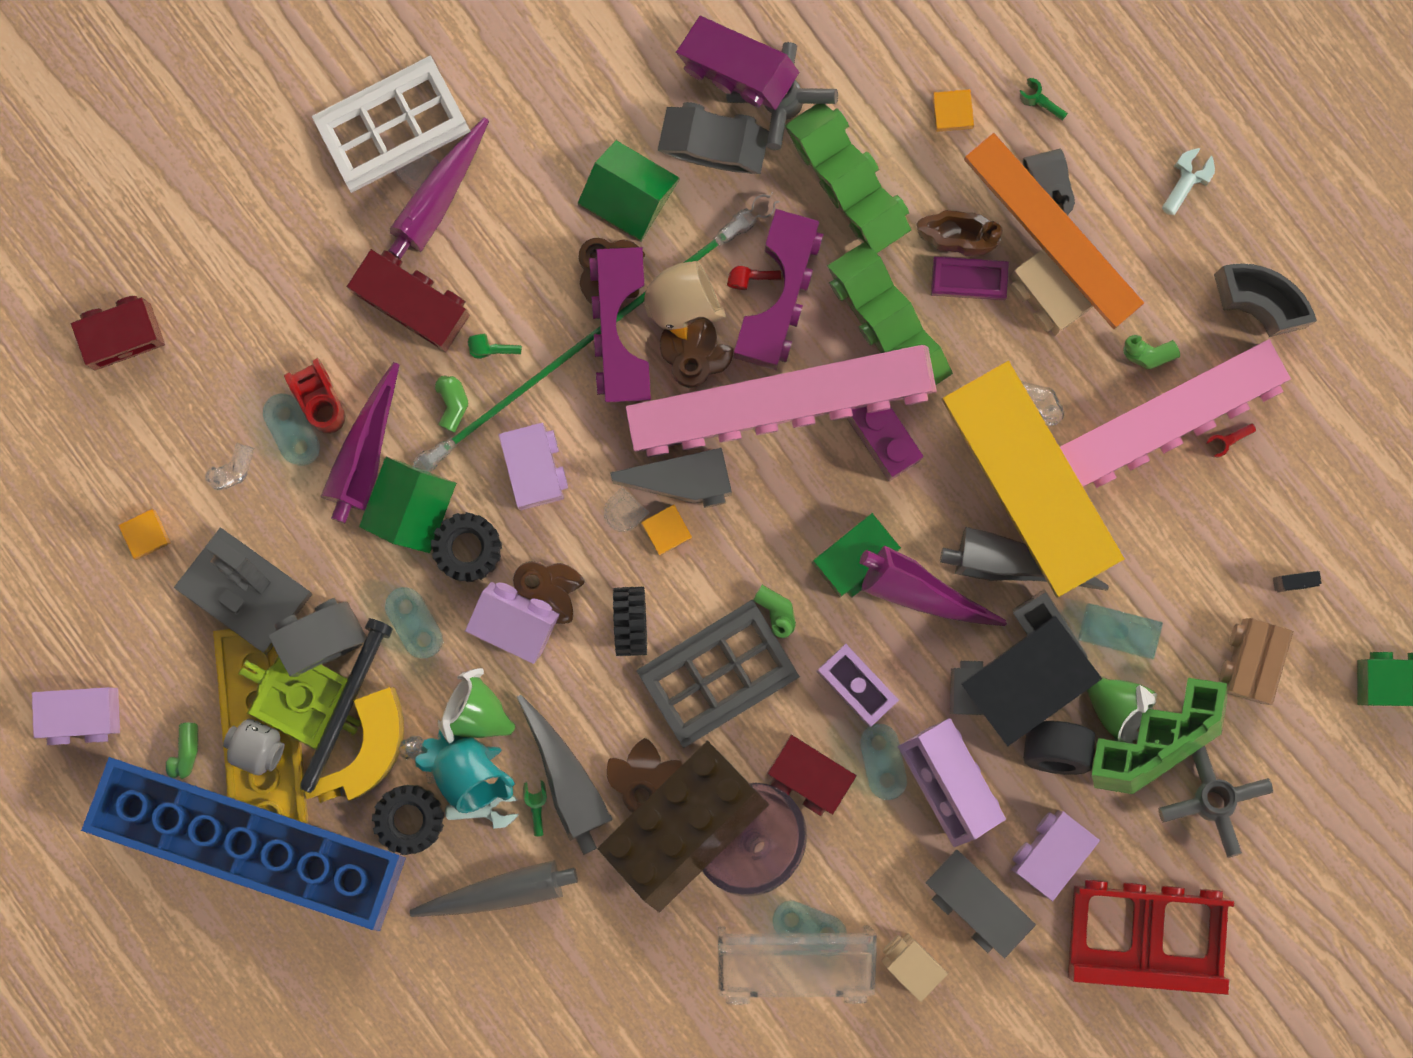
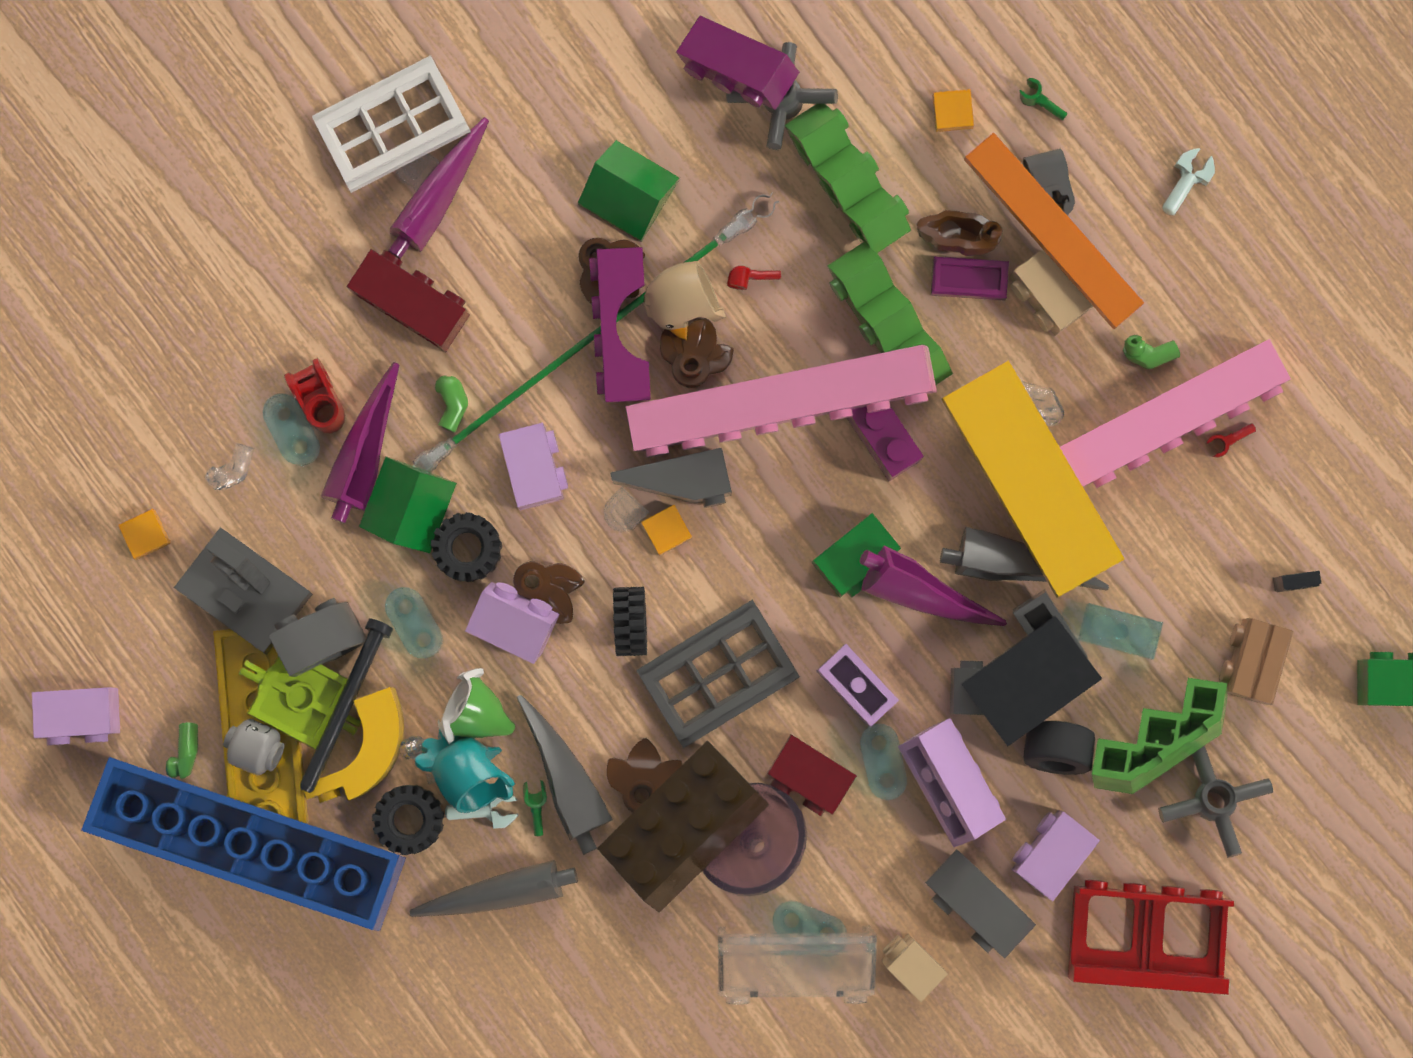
dark red brick [71,296,165,371] -> none
green hand [468,334,522,359] -> none
dark grey brick [658,102,769,174] -> none
magenta arch [733,209,824,370] -> none
bright green arm [753,584,796,638] -> none
bright green hat [1087,676,1157,744] -> none
dark grey brick [1214,264,1317,337] -> none

